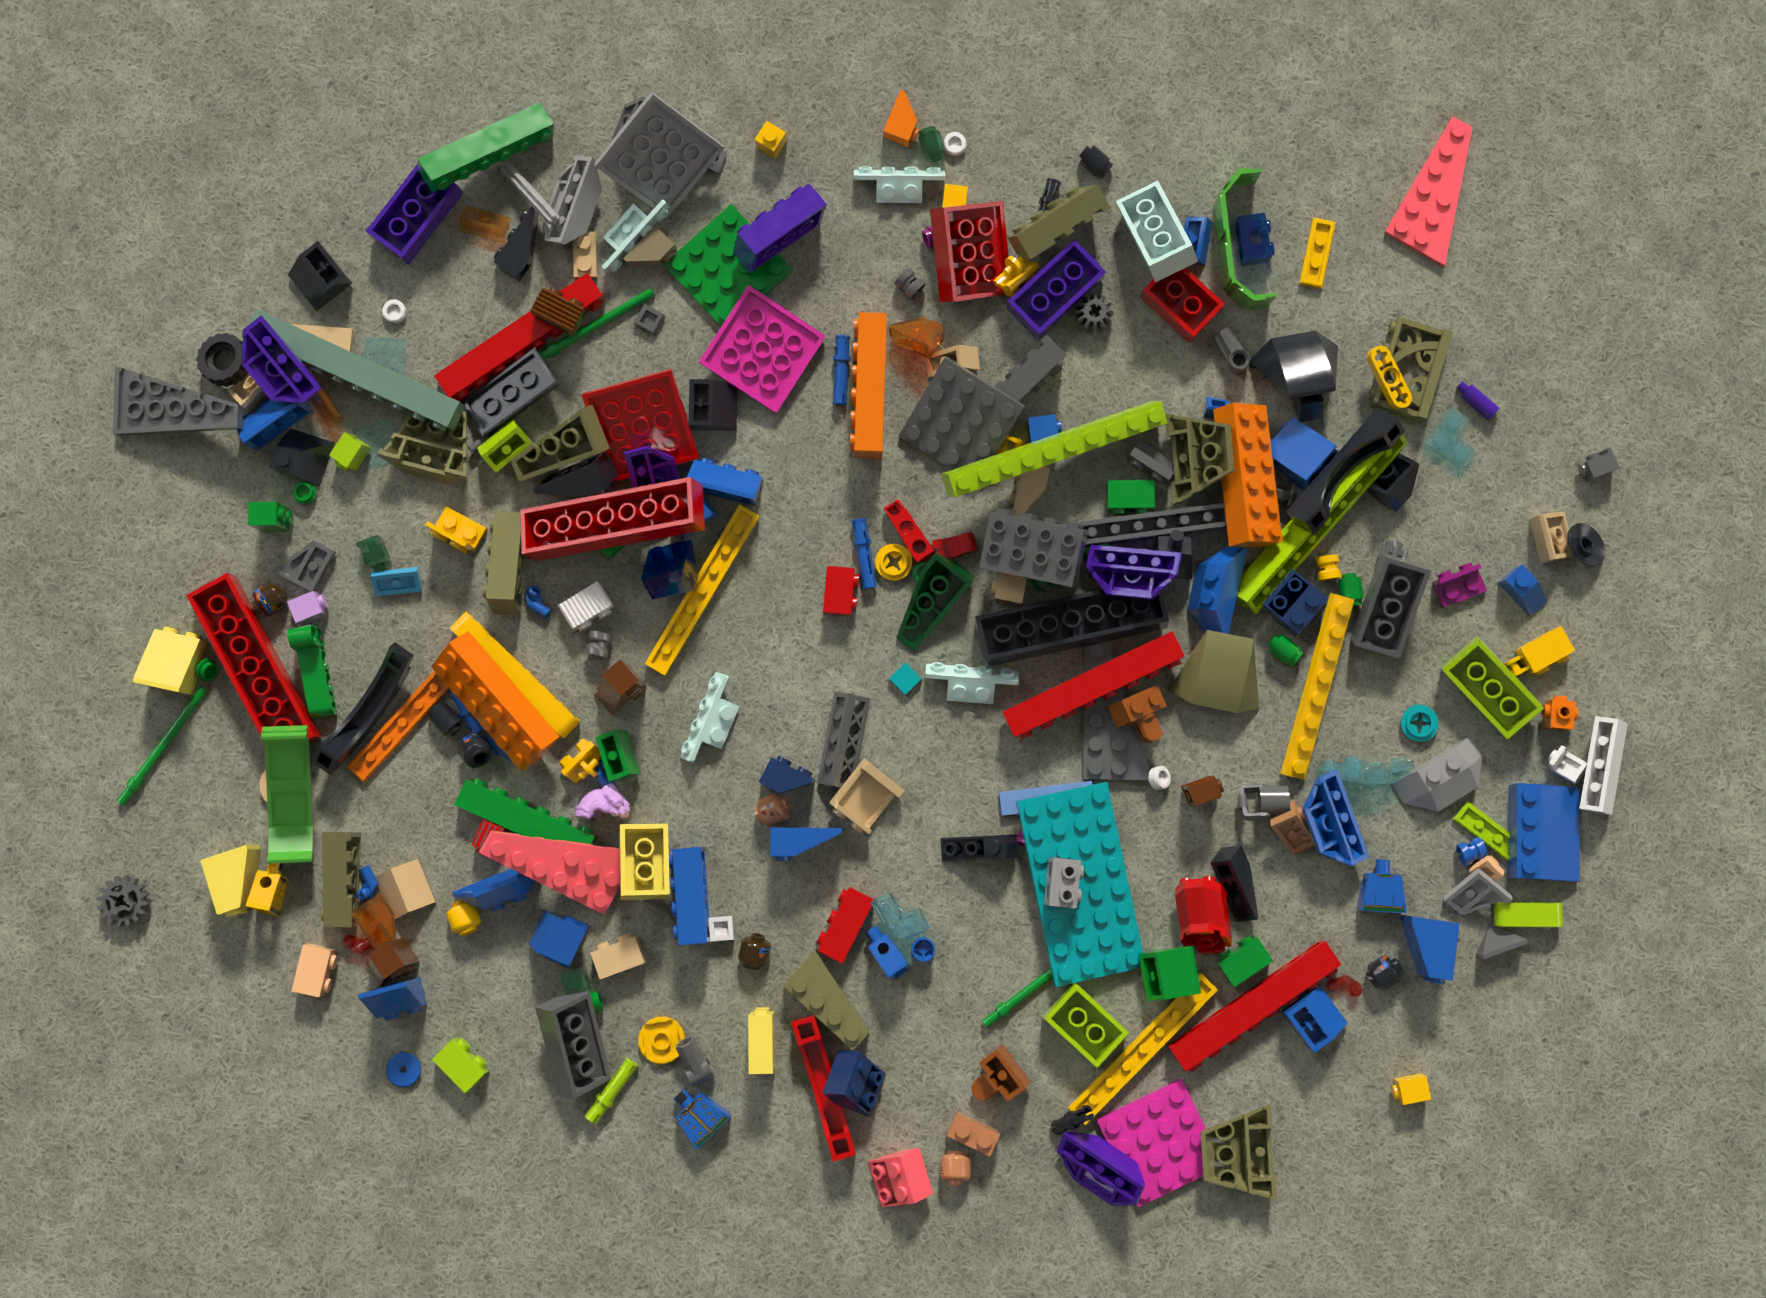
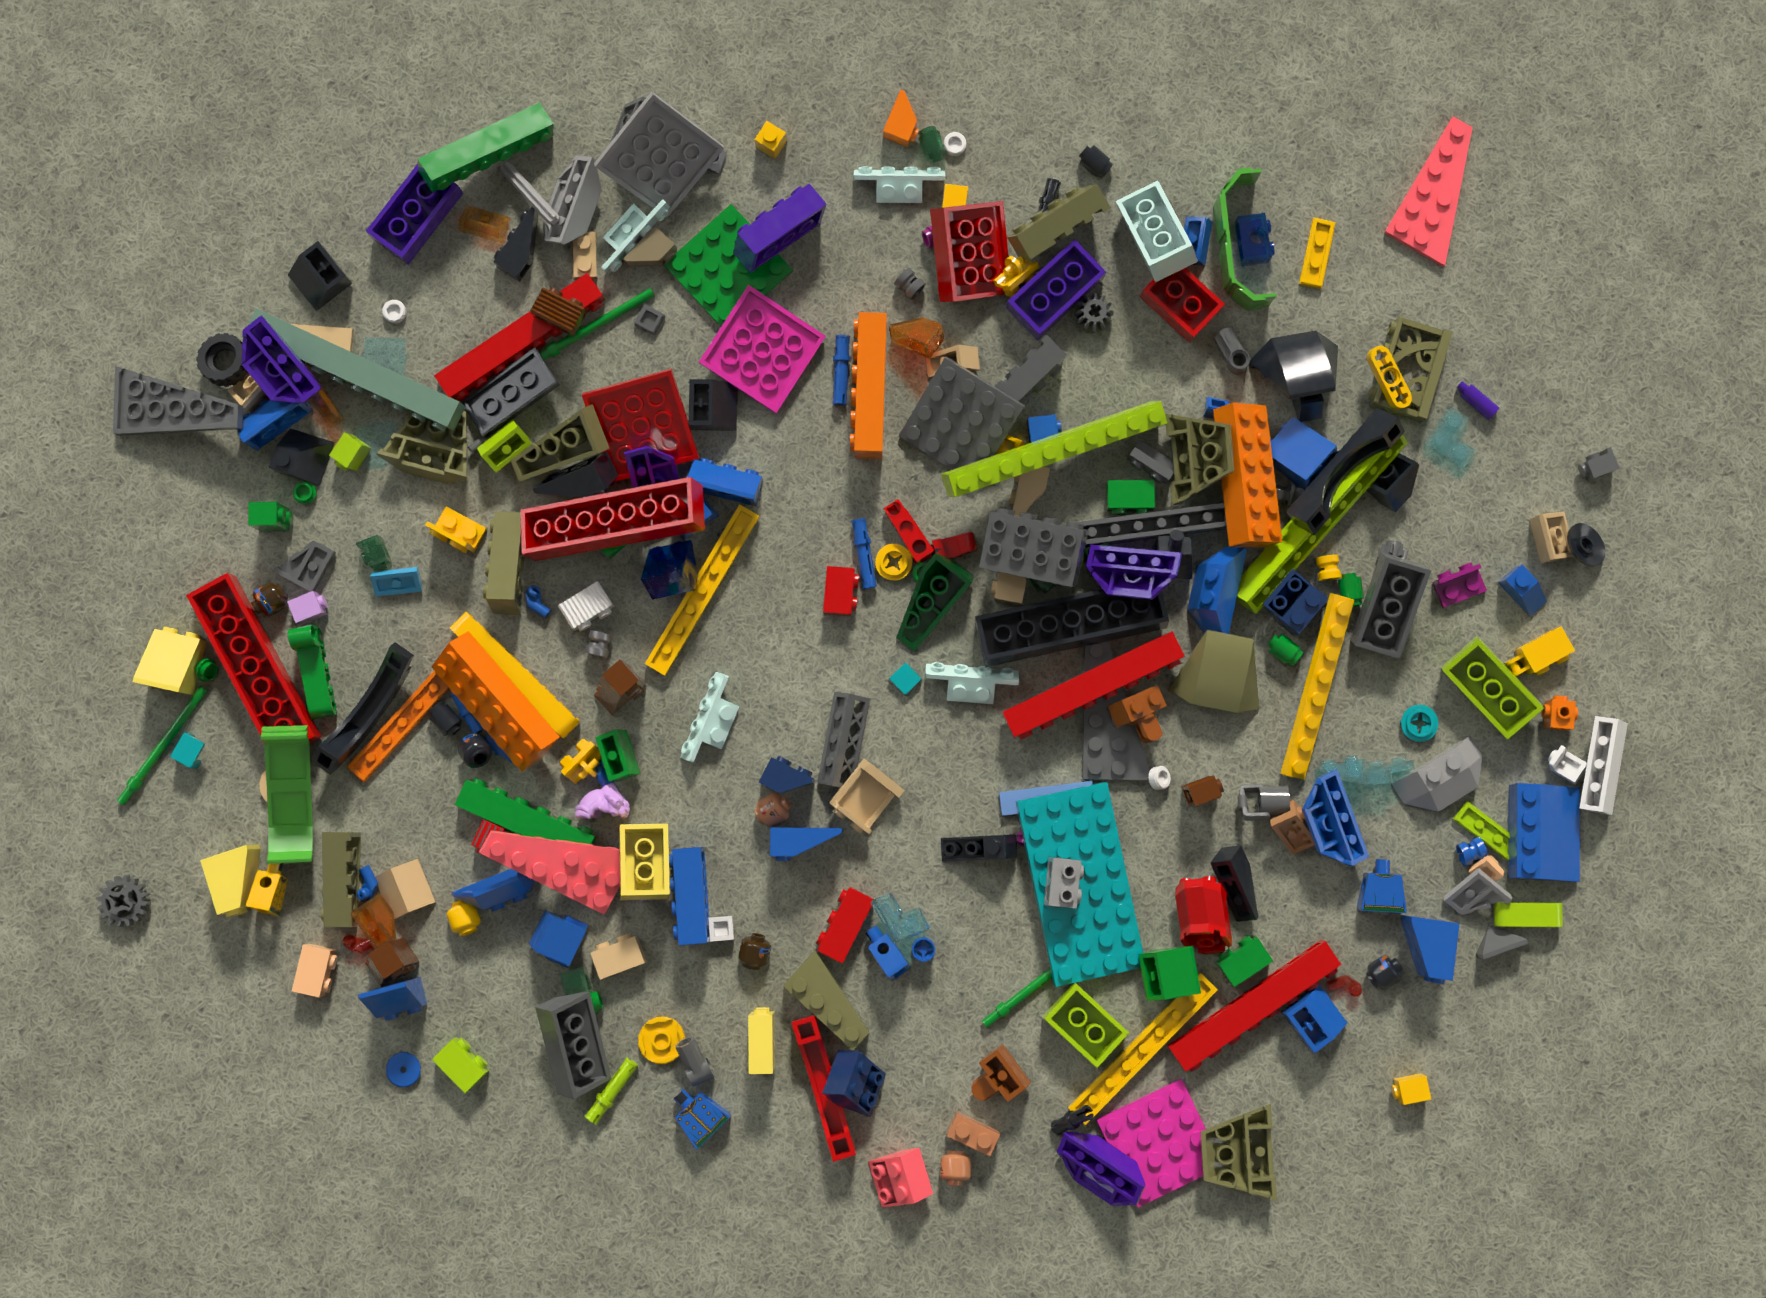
none -> teal panel [170,732,205,769]

